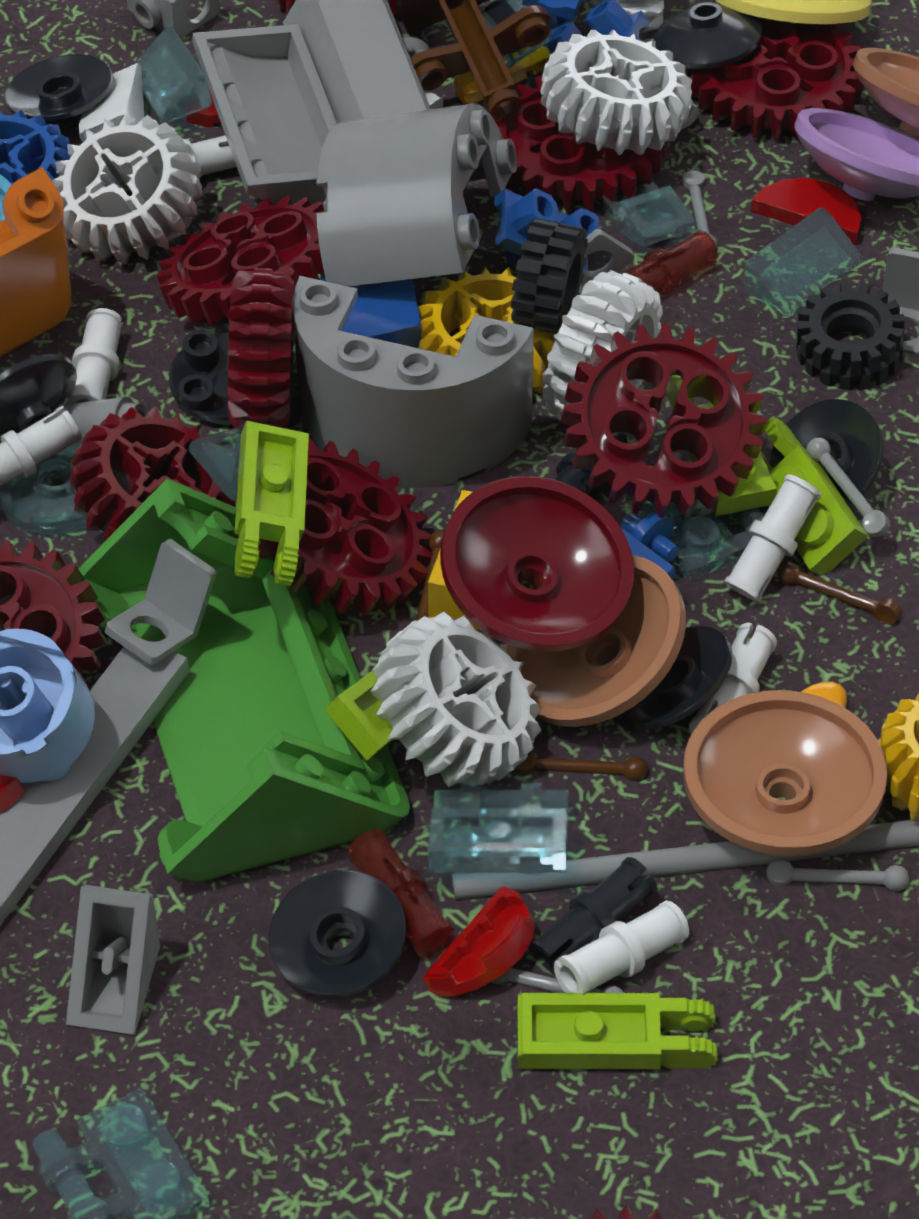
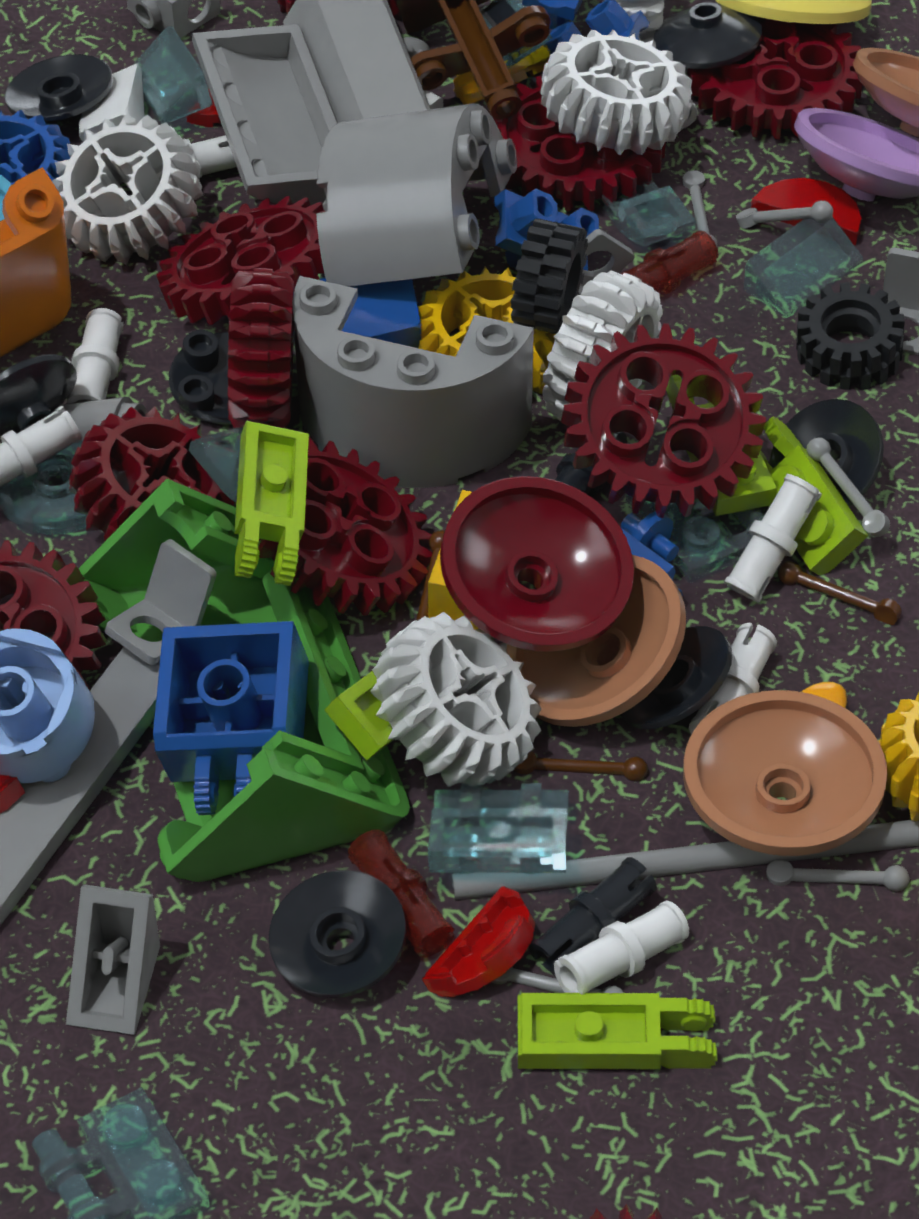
none -> blue hinge [153,621,309,815]
none -> light grey hinge [736,200,833,229]

